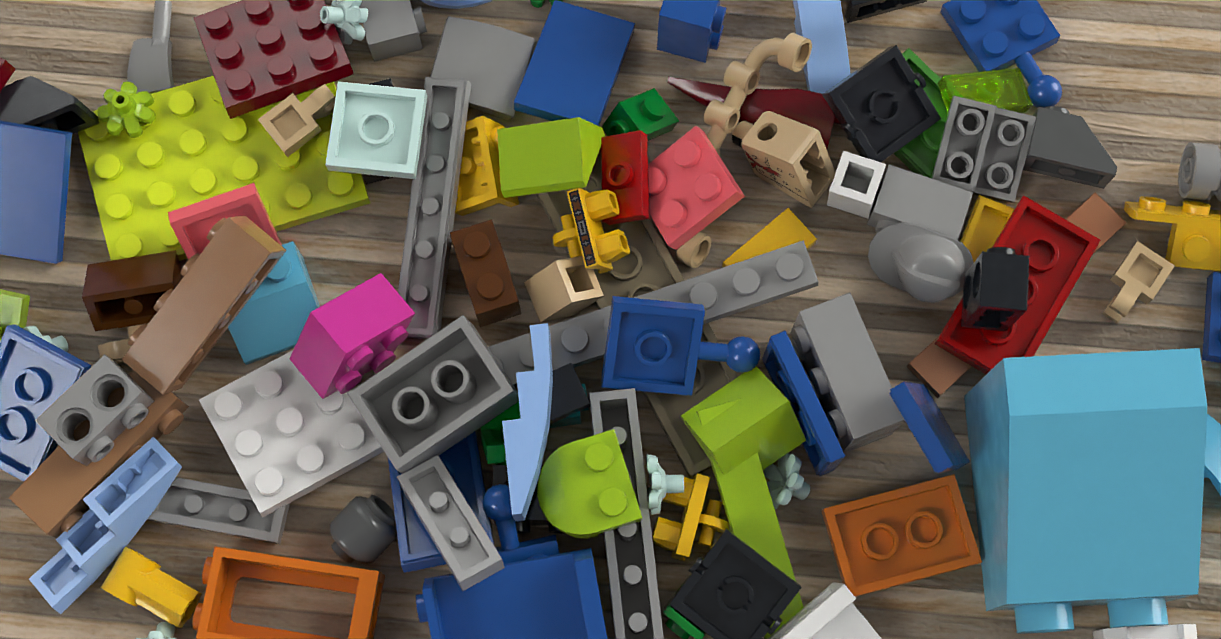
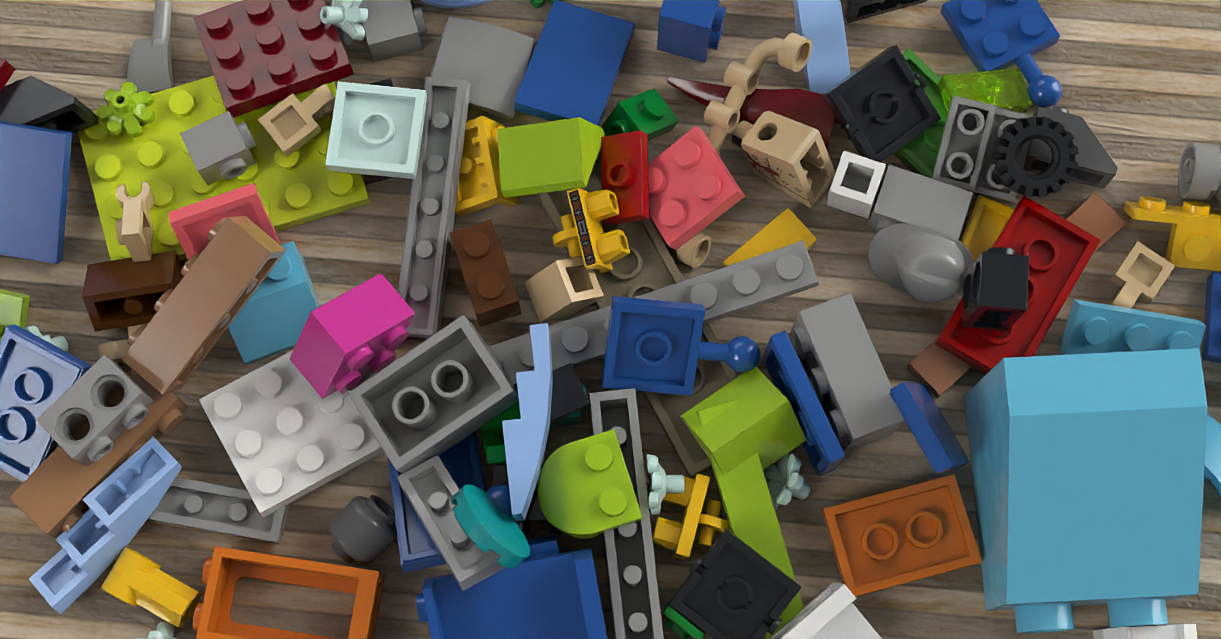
none -> tan plate [116,182,154,262]
none -> light grey brick [180,111,256,185]
none -> teal tile [451,484,530,569]
none -> black tyre [992,117,1079,198]
none -> medium azure wing [1058,299,1206,355]

